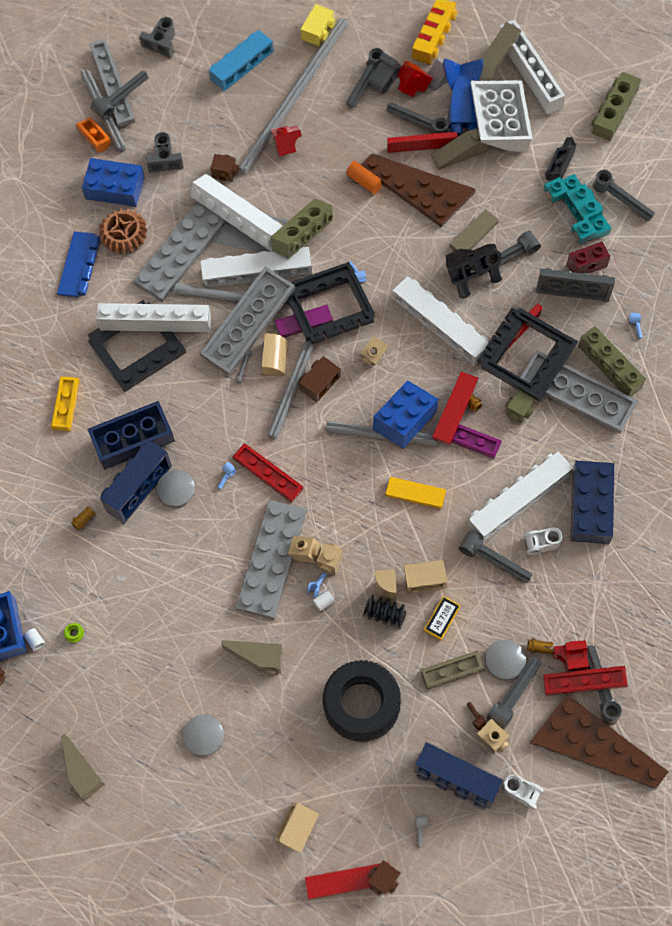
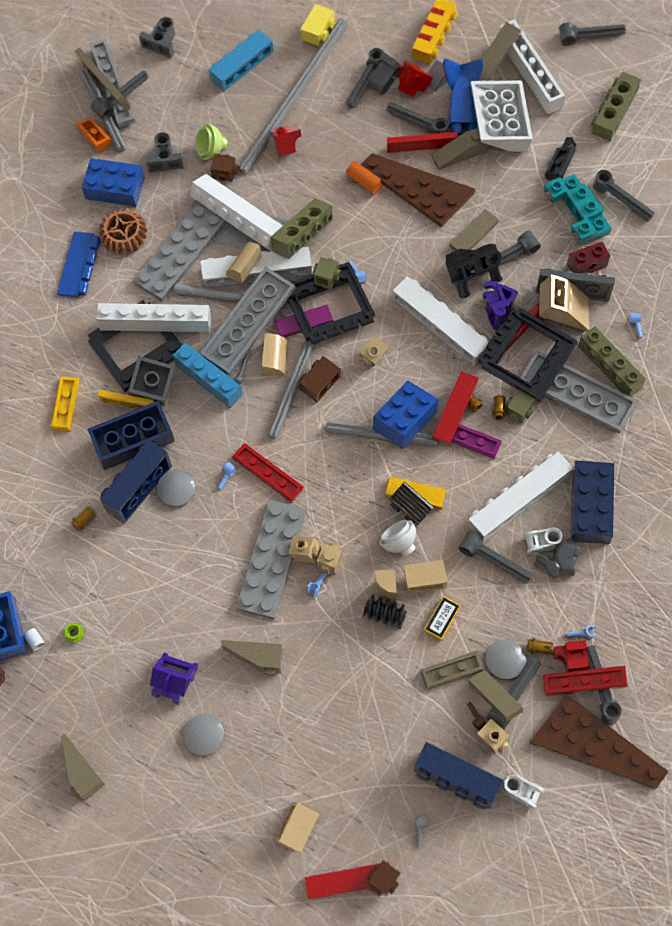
white hinge [313,590,335,612] -> none
black tyre [323,660,401,742] -> none
none -> dark tan tile [74,48,130,111]
none -> yellow tile [98,389,155,409]
none -> dark grey brick [128,356,175,406]
none -> dark purple piece [150,652,198,705]
none -> dark azure brick [173,343,242,408]
none -> yellowish green piece [195,124,227,160]
none -> tan brick [226,242,261,284]
none -> olive brick [313,257,341,289]
none -> white piece [380,520,416,556]
none -> dark brown brick [389,482,434,525]
none -> dark tan tile [468,670,523,722]
none -> dark purple piece [483,281,518,331]
none -> pearl gold pin [491,395,507,420]
none -> dark grey animal [534,538,580,579]
none -> tan slope [539,274,589,331]
none -> dark grey axle [559,22,626,46]
none -> light blue hand [567,625,596,640]

